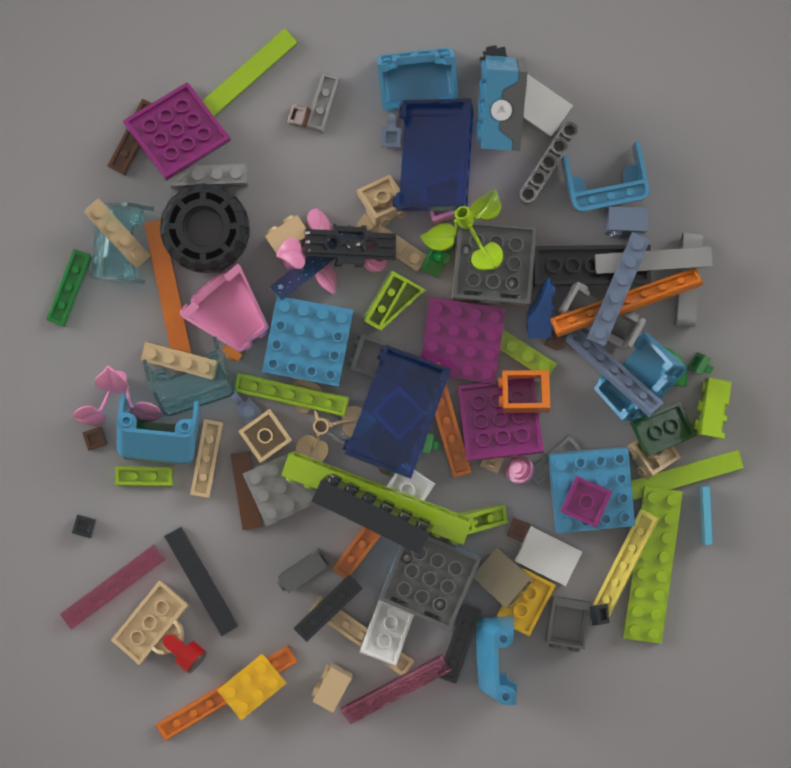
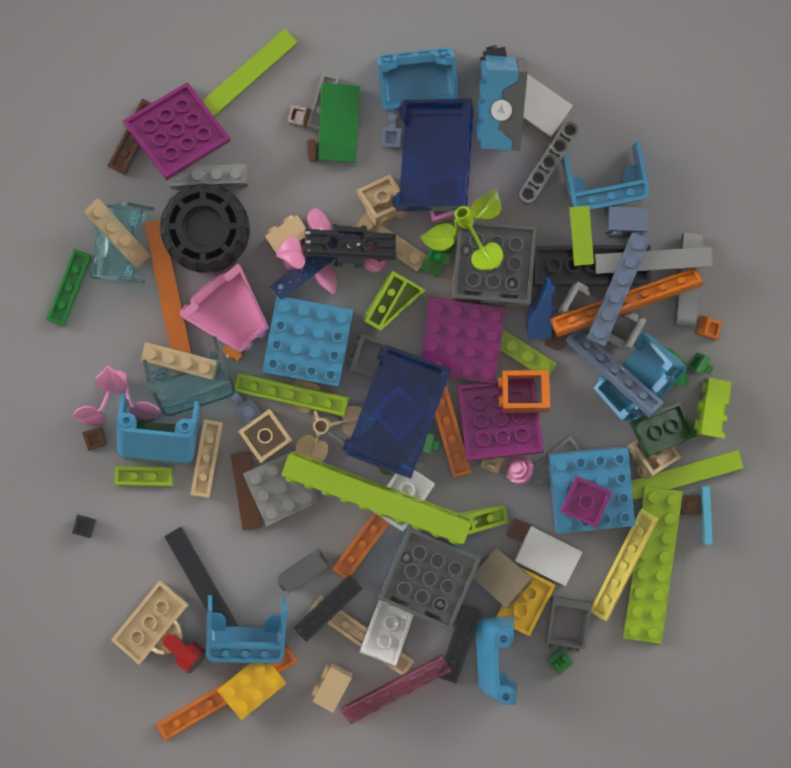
clear pink plate [60,545,165,629] -> none
black brick [312,474,433,554] -> none
black plate [590,604,610,626] -> none
none -> dark azure windscreen [206,595,287,663]
none -> reddish brown tile [307,139,317,162]
none -> green tile [317,83,360,163]
none -> green tile [546,647,574,675]
none -> lime tile [569,206,594,266]
none -> reddish brown plate [680,495,701,515]
none -> orange slope [695,316,722,340]

